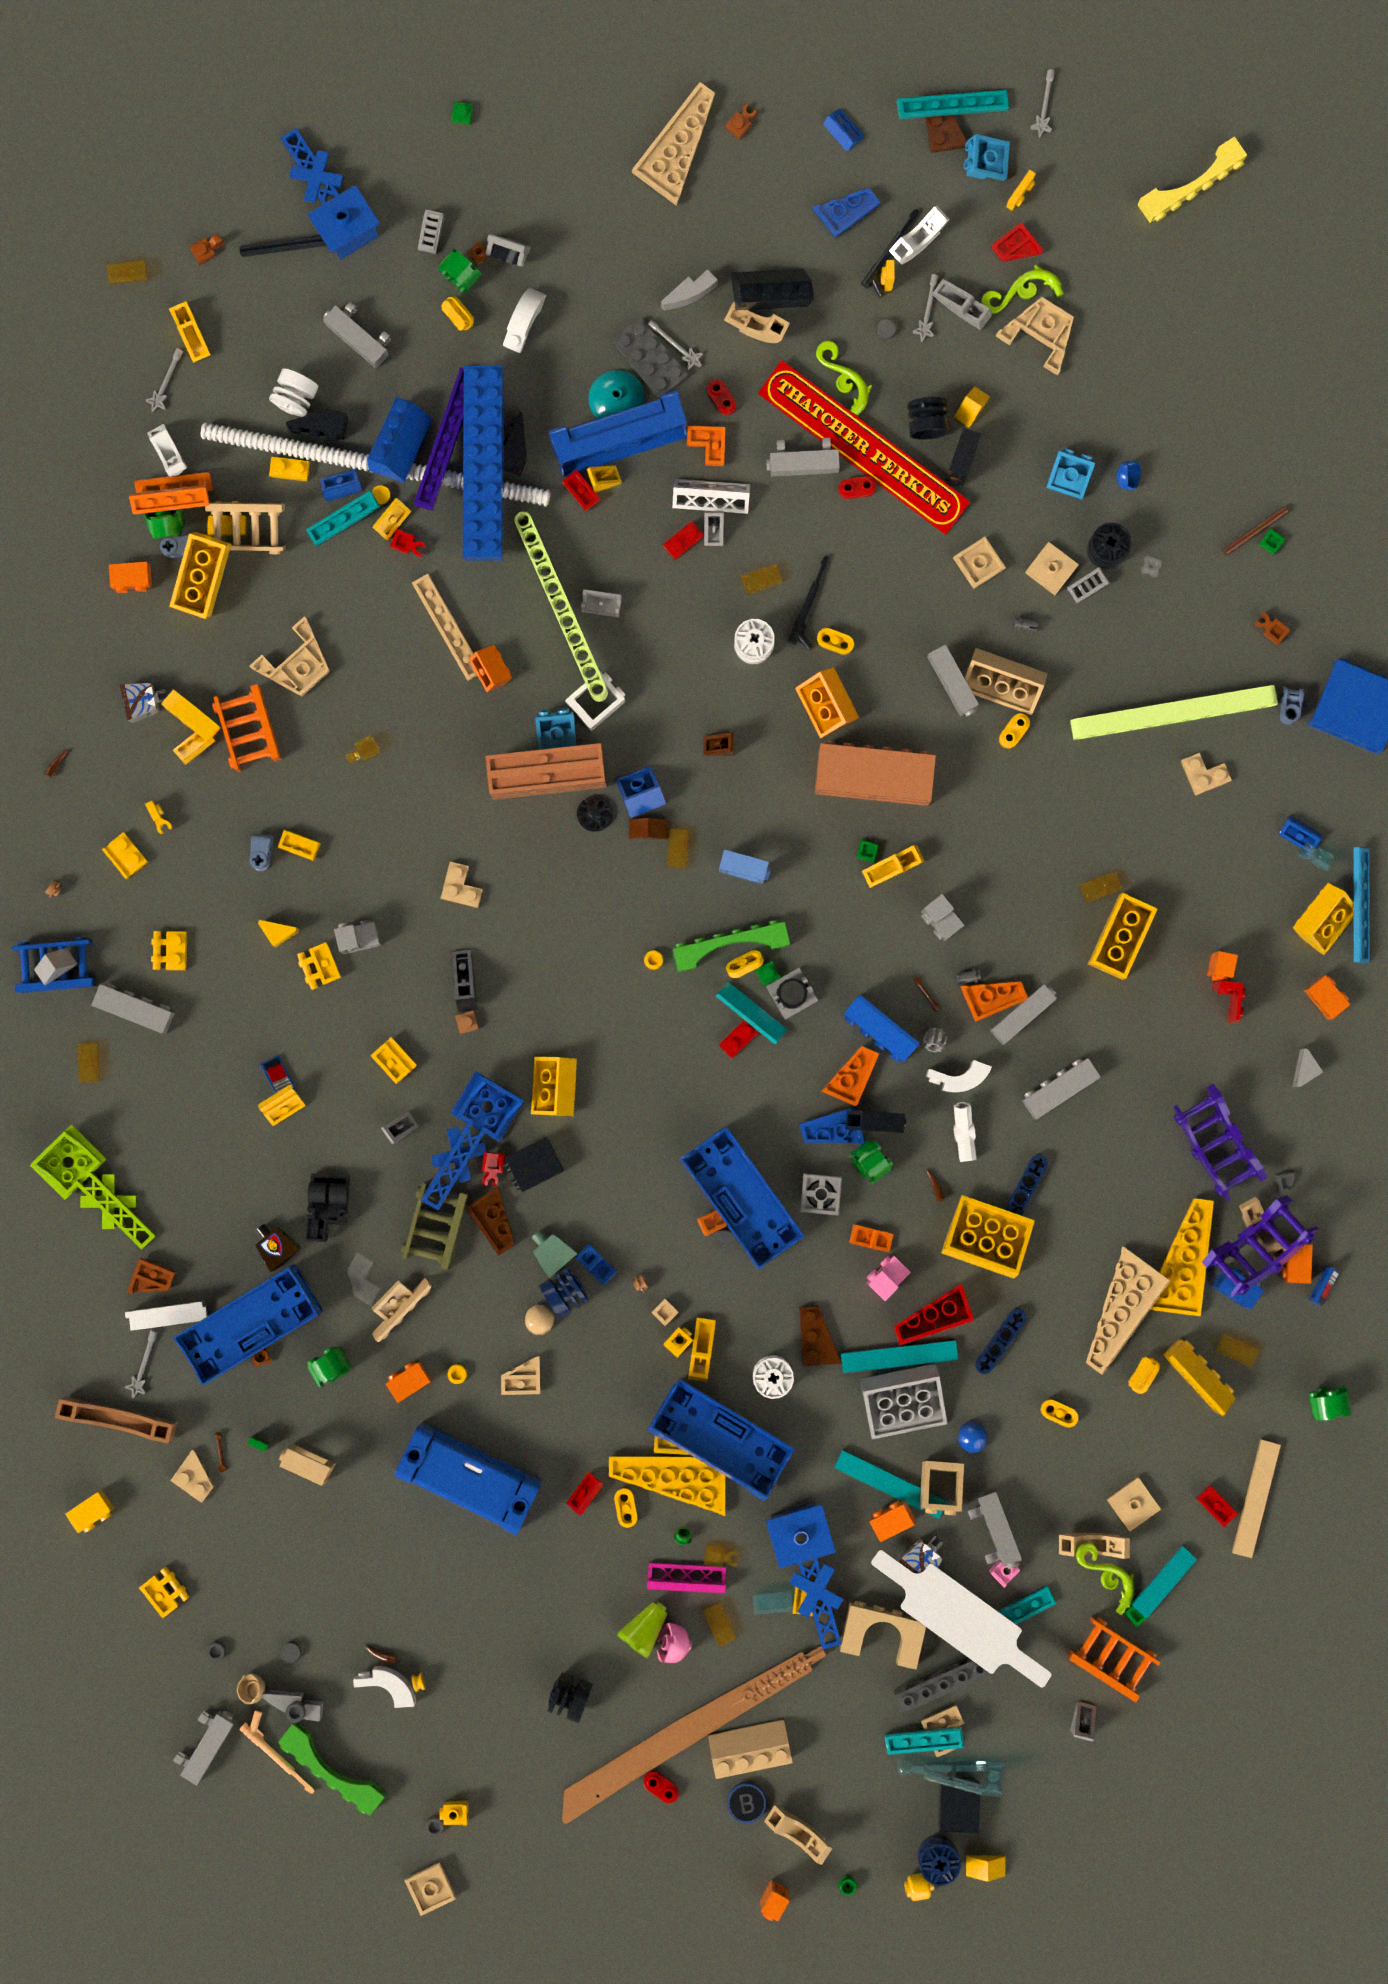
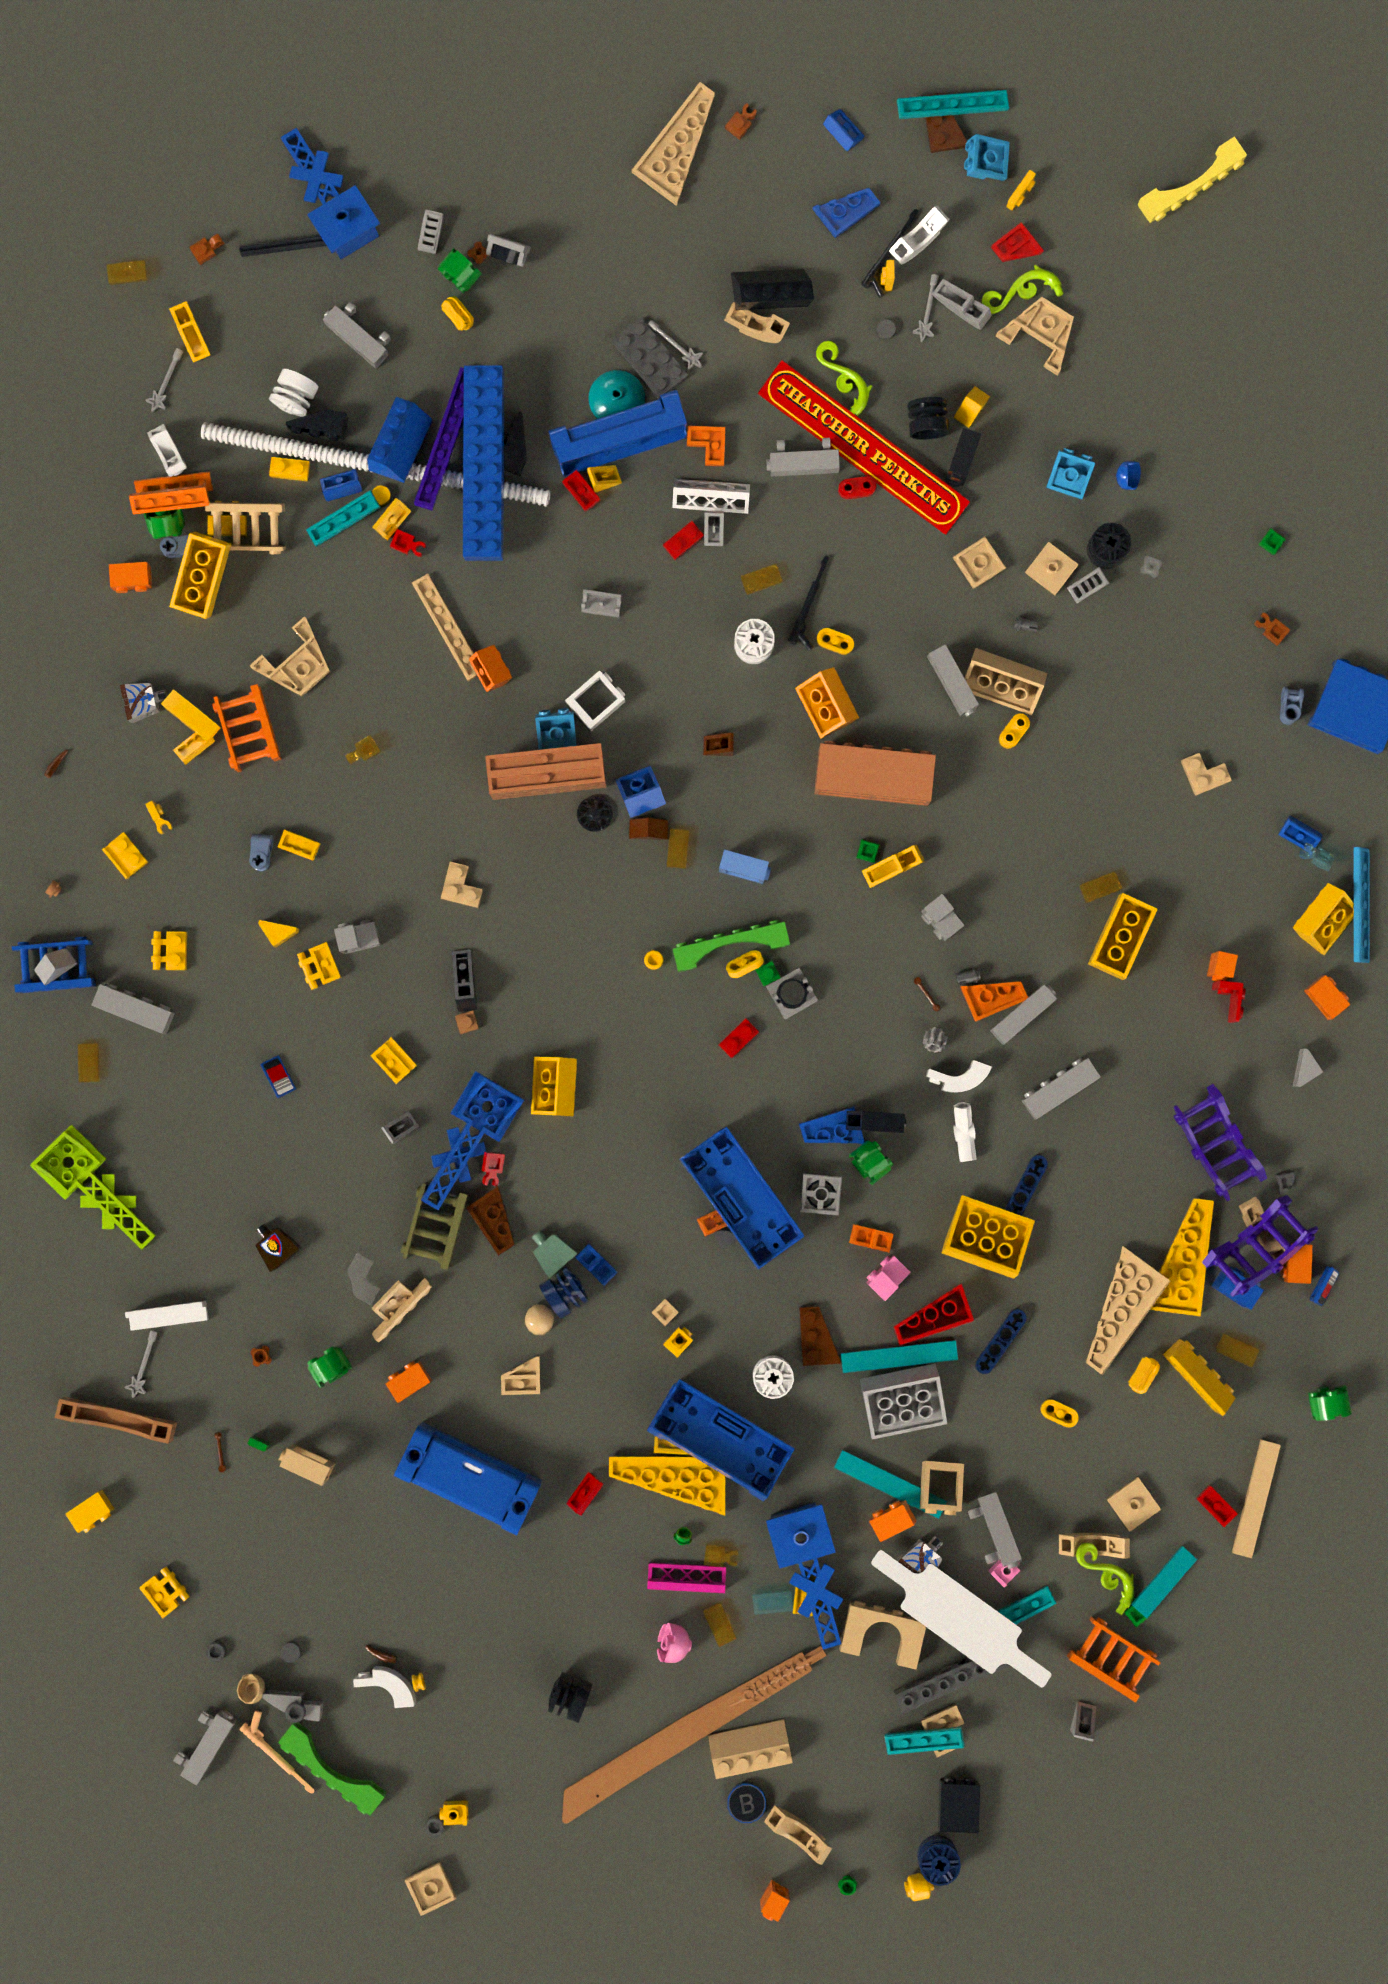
dark orange wing [127,1258,177,1294] -> none
tan wing [170,1449,214,1503] -> none
blue piece [173,1264,322,1386] -> none
yellow plate [258,1084,306,1126] -> none
black plate [305,1173,350,1242] -> none
yellow tile [447,1364,467,1384] -> none
green plate [451,101,473,125] -> none
white arch [503,287,546,353] -> none
black brick [504,1137,564,1192] -> none
yellowish green beam [514,511,608,702] -> none
yellow plate [614,1488,637,1528] -> none
lime cone [616,1602,668,1658] -> none
medium nougat plate [633,1274,649,1292] -> none
red plate [643,1770,679,1804] -> none
light grey slope [661,269,718,310] -> none
yellow slope [688,1318,716,1382] -> none
red plate [707,379,736,416] -> none
teal tile [716,982,787,1044] -> none
orange wing [821,1046,879,1107] -> none
blue slope [843,995,920,1063] -> none
clear light blue plate [897,1760,1004,1797] -> none
reddish brown helmet [926,1170,944,1202] -> none
blue hair [958,1421,987,1453] -> none
yellow slope [966,1855,1005,1882] -> none
light grey piece [1030,69,1055,138] -> none
yellowish green beam [1070,685,1278,740] -> none
reddish brown bar [1222,506,1288,556] -> none

